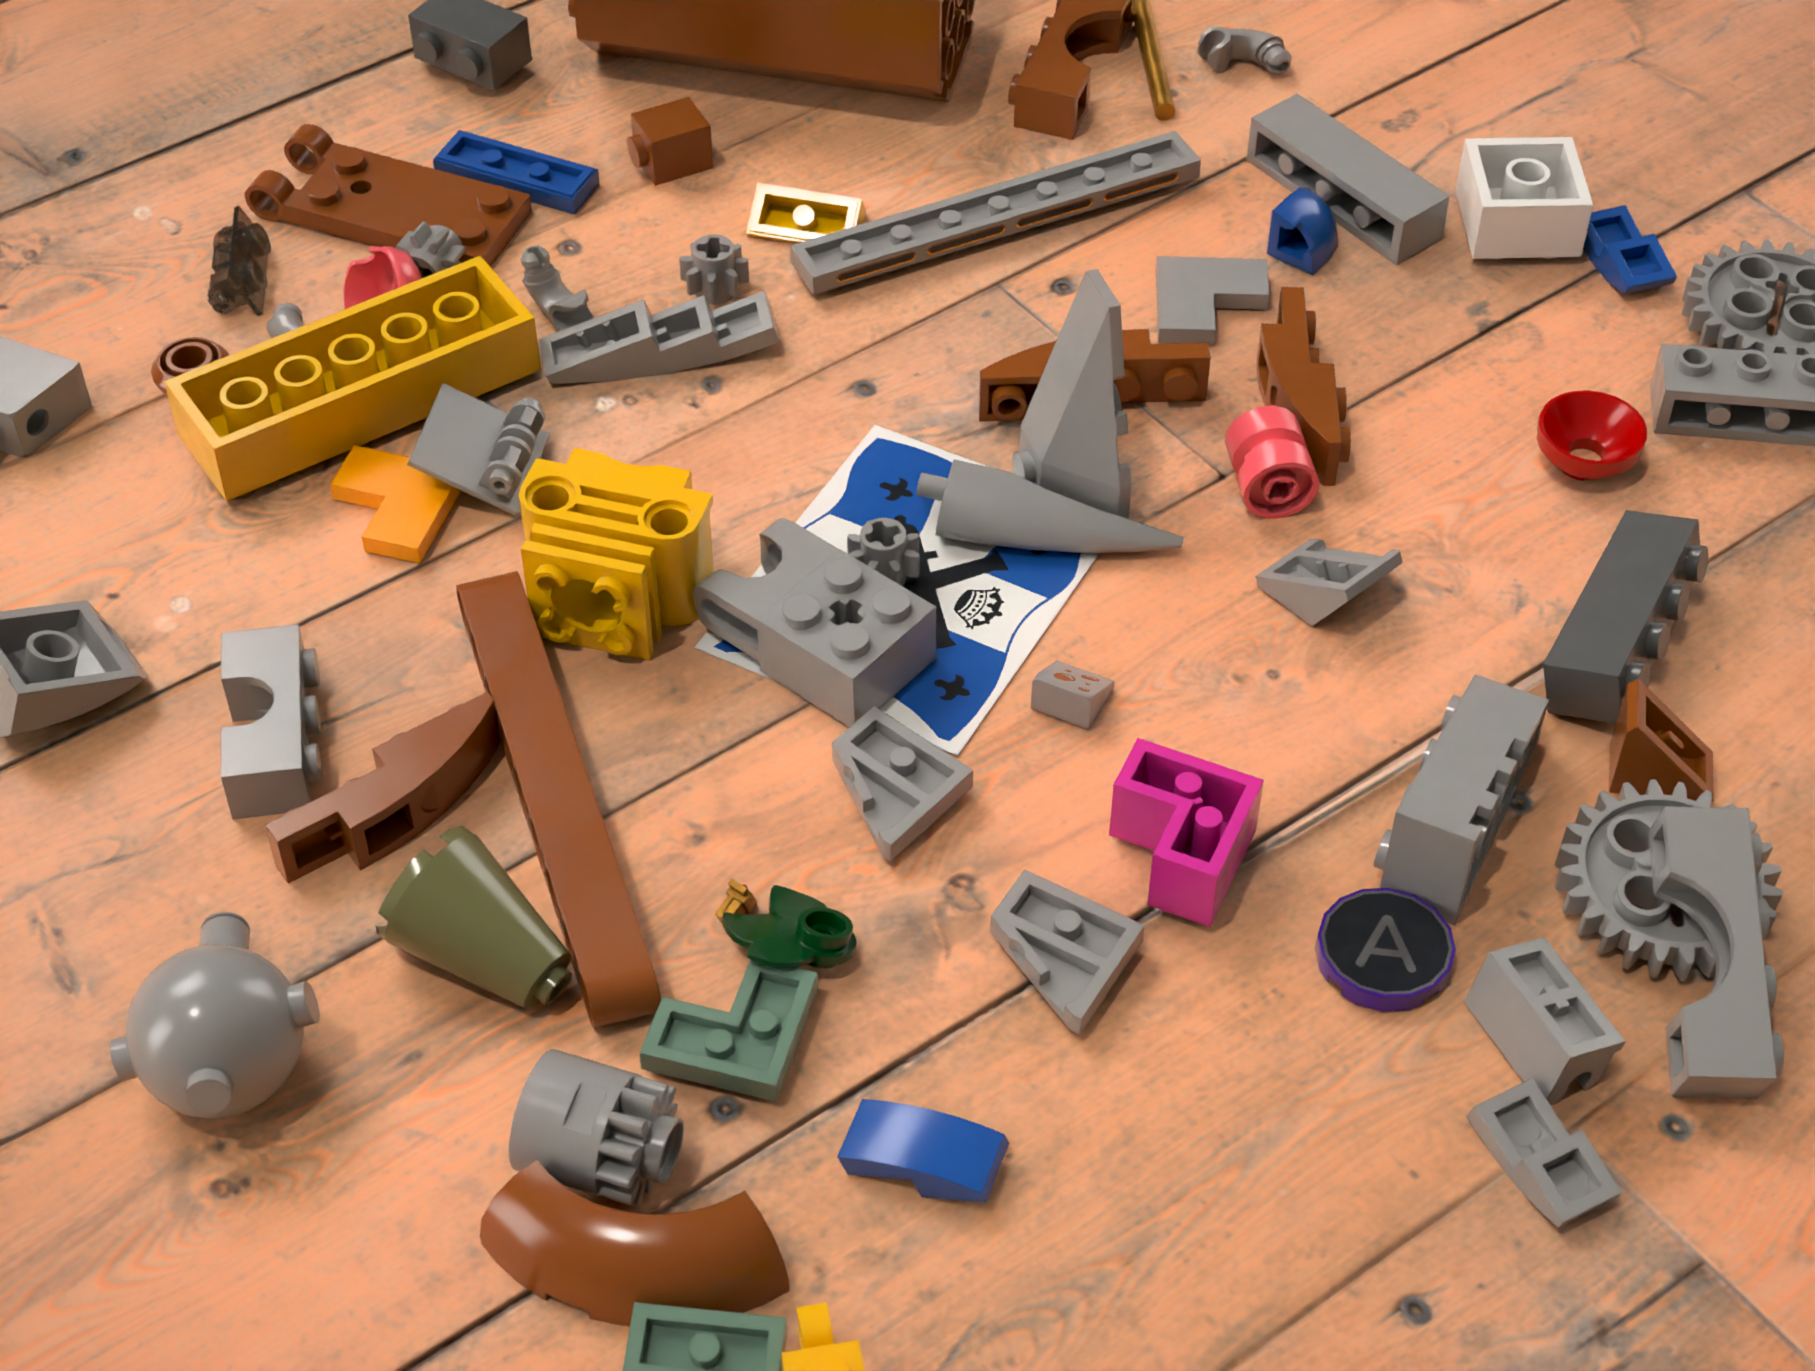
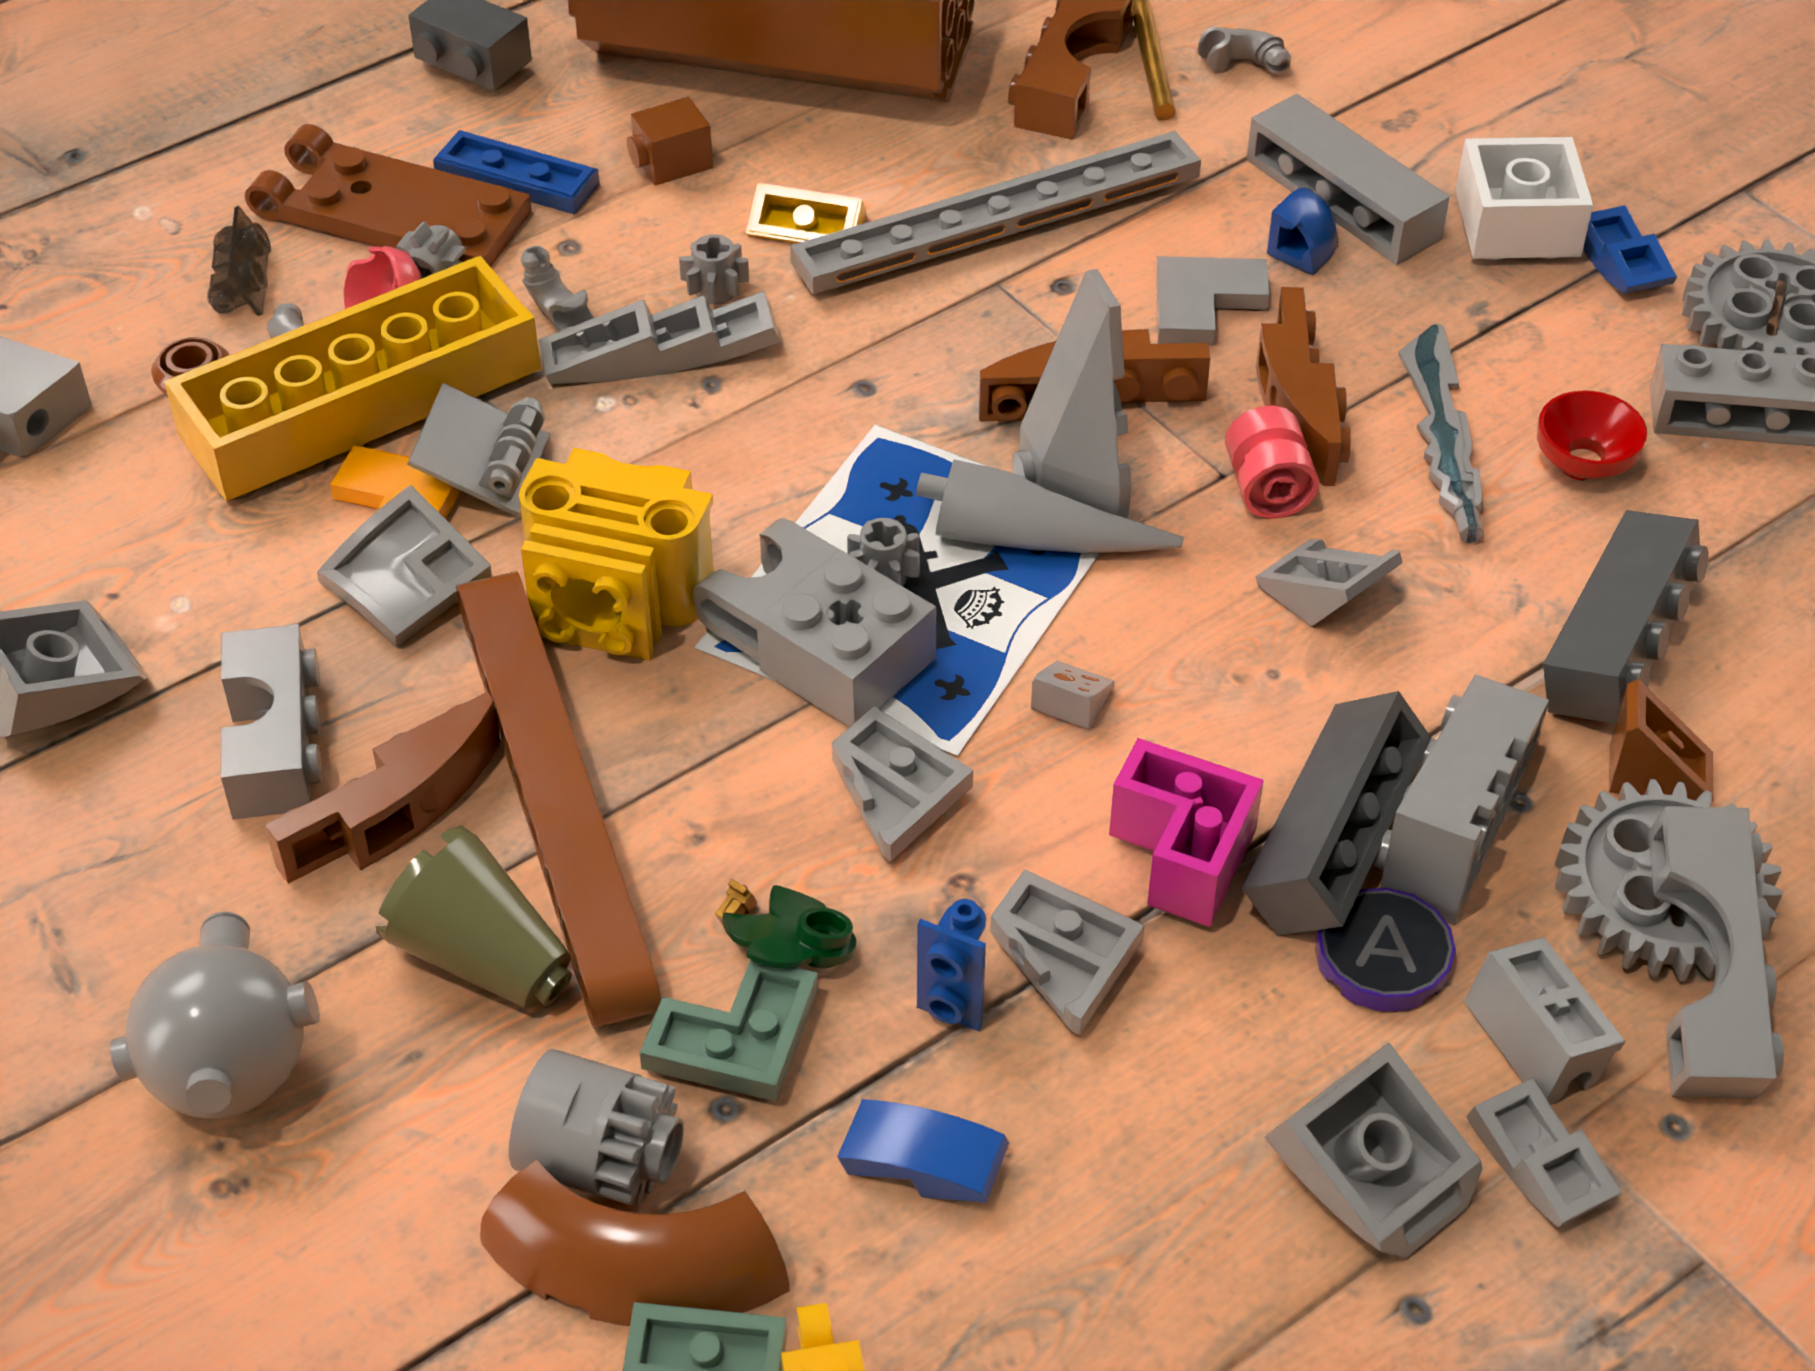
none -> light grey plate [317,485,492,648]
none -> blue hinge [917,899,986,1032]
none -> dark grey brick [1242,691,1431,936]
none -> light grey slope [1265,1043,1483,1258]
none -> light grey sword [1399,324,1484,543]

